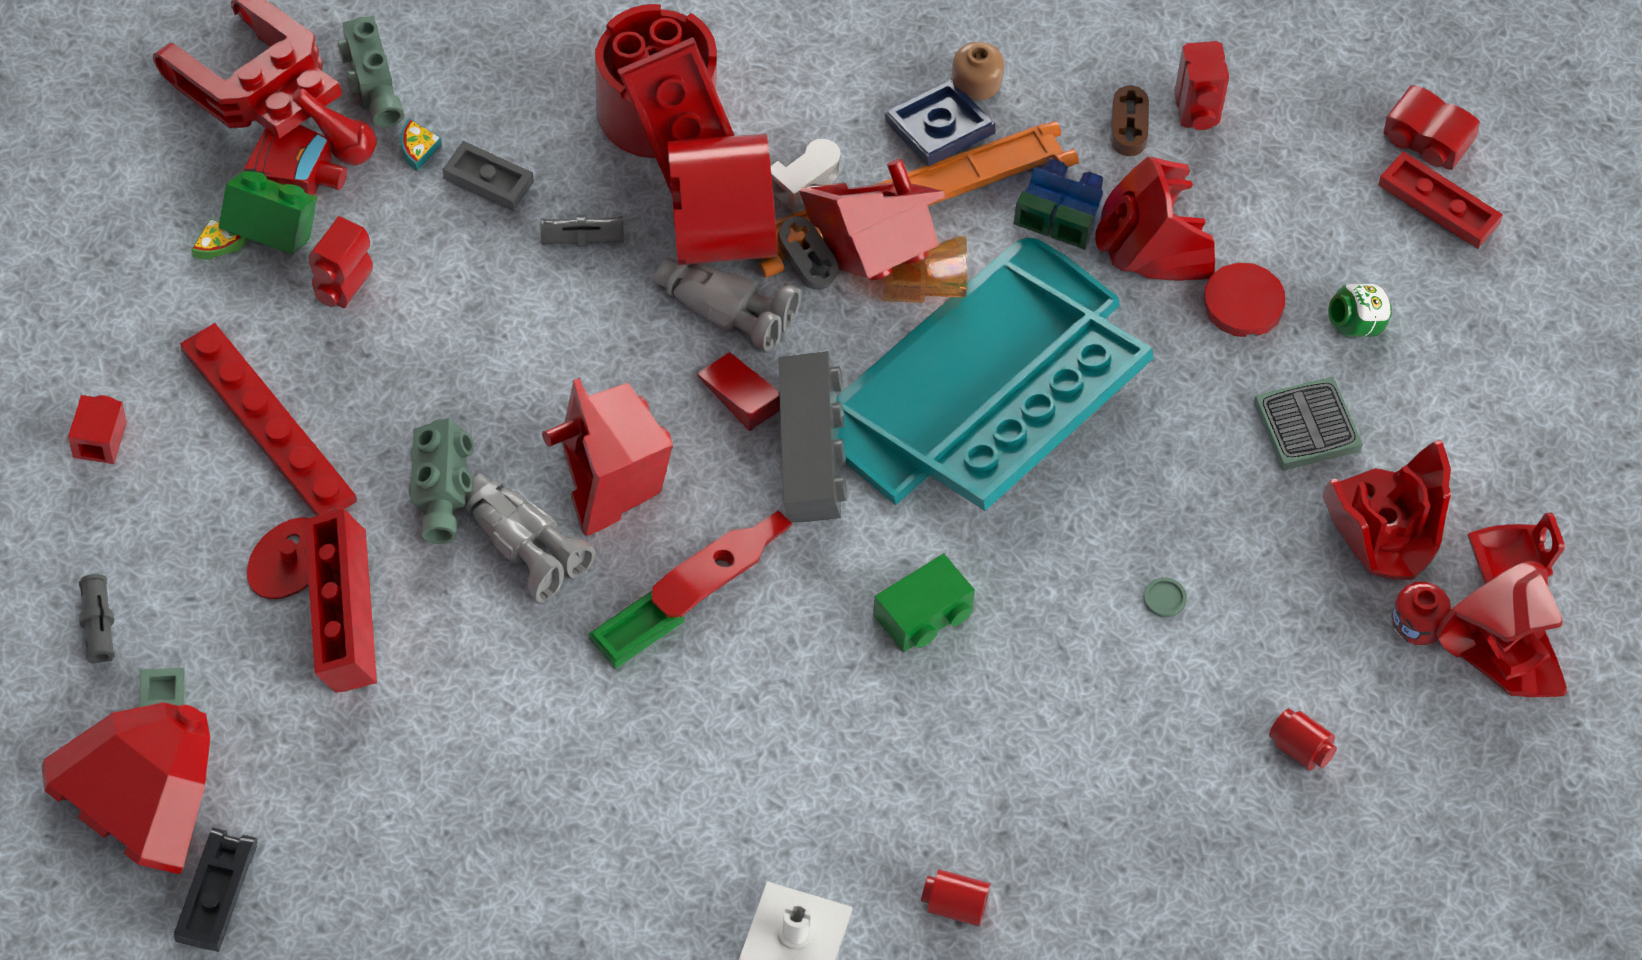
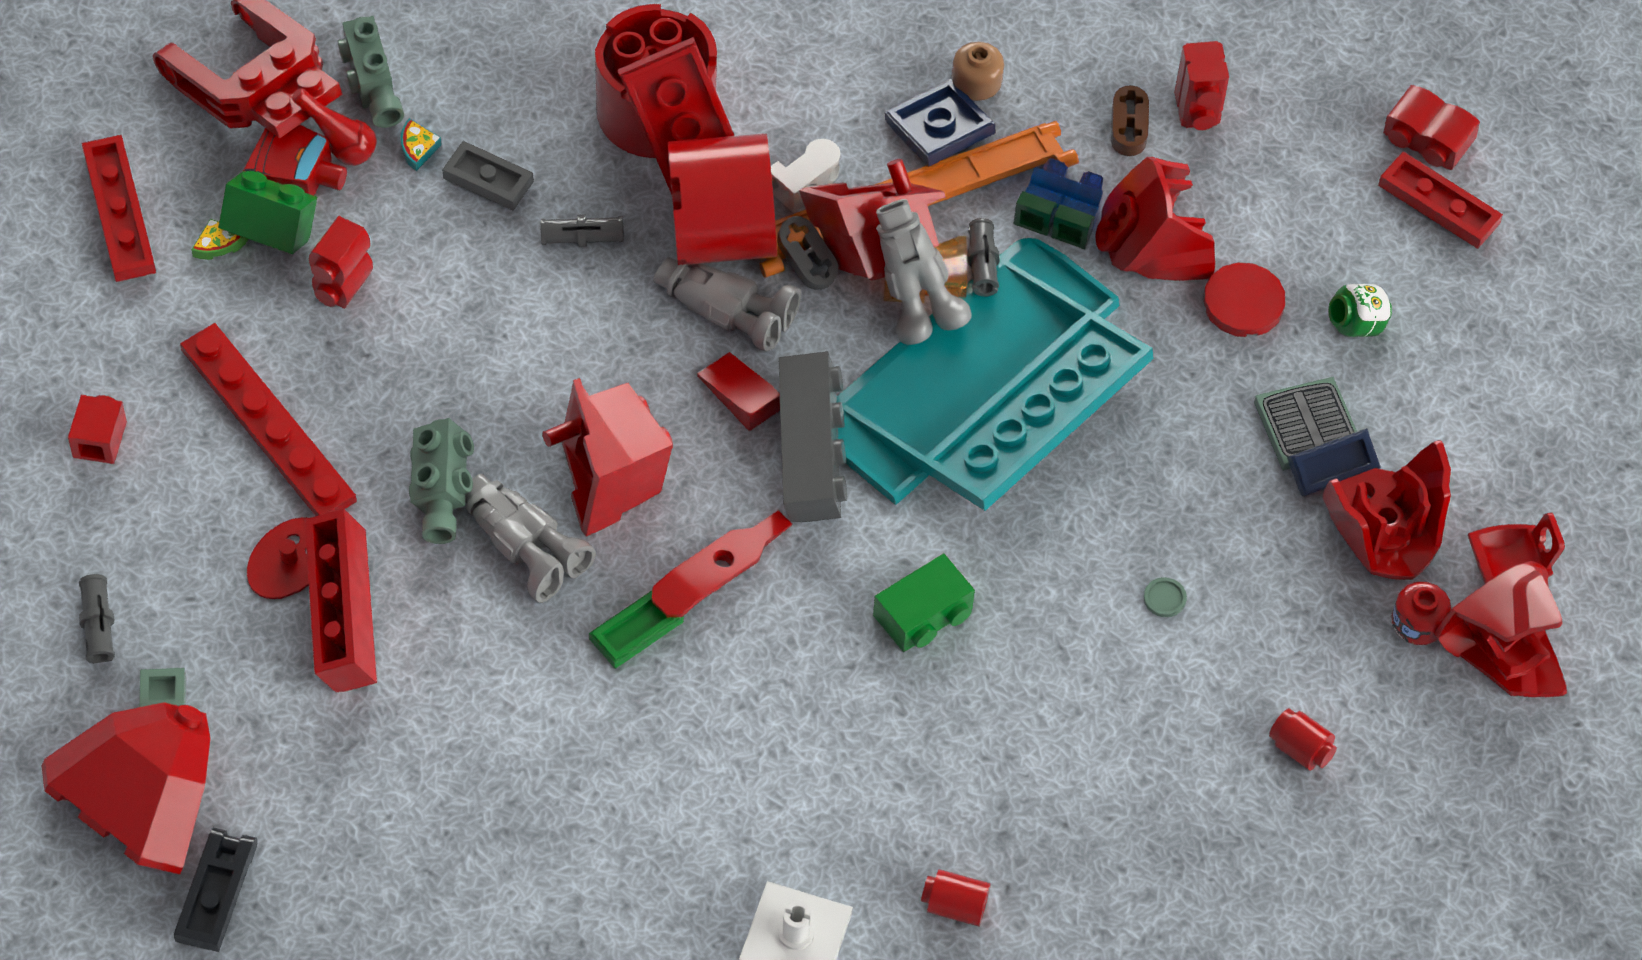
none -> red plate [82,134,156,282]
none -> light grey piece [876,199,972,345]
none -> dark grey pin [967,218,1000,297]
none -> dark blue tile [1287,428,1381,496]

